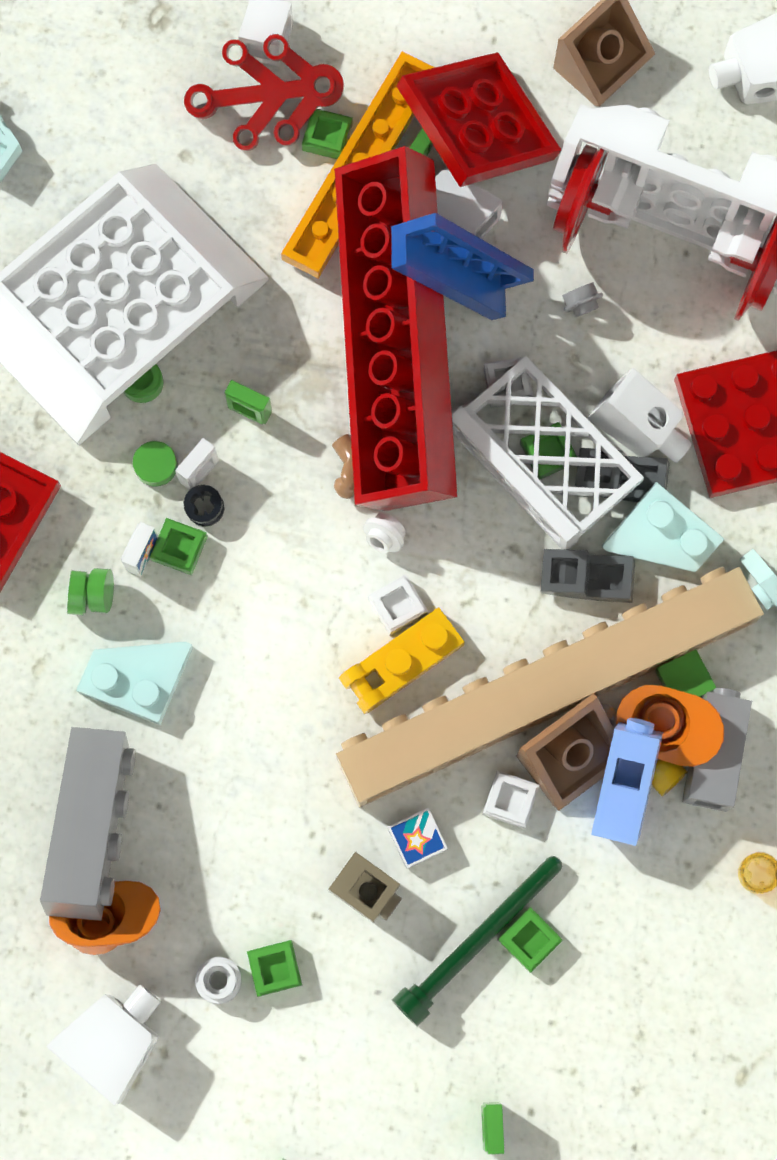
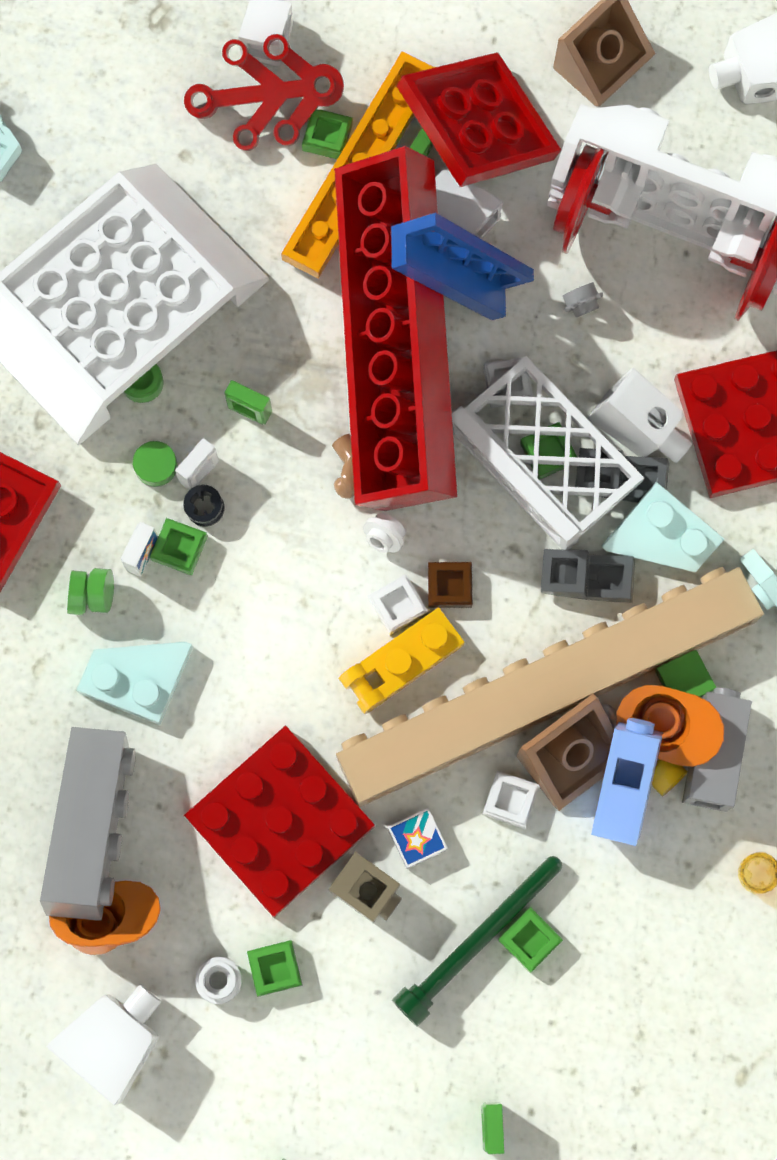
none -> red plate [184,725,375,918]
none -> reddish brown tile [428,562,473,608]

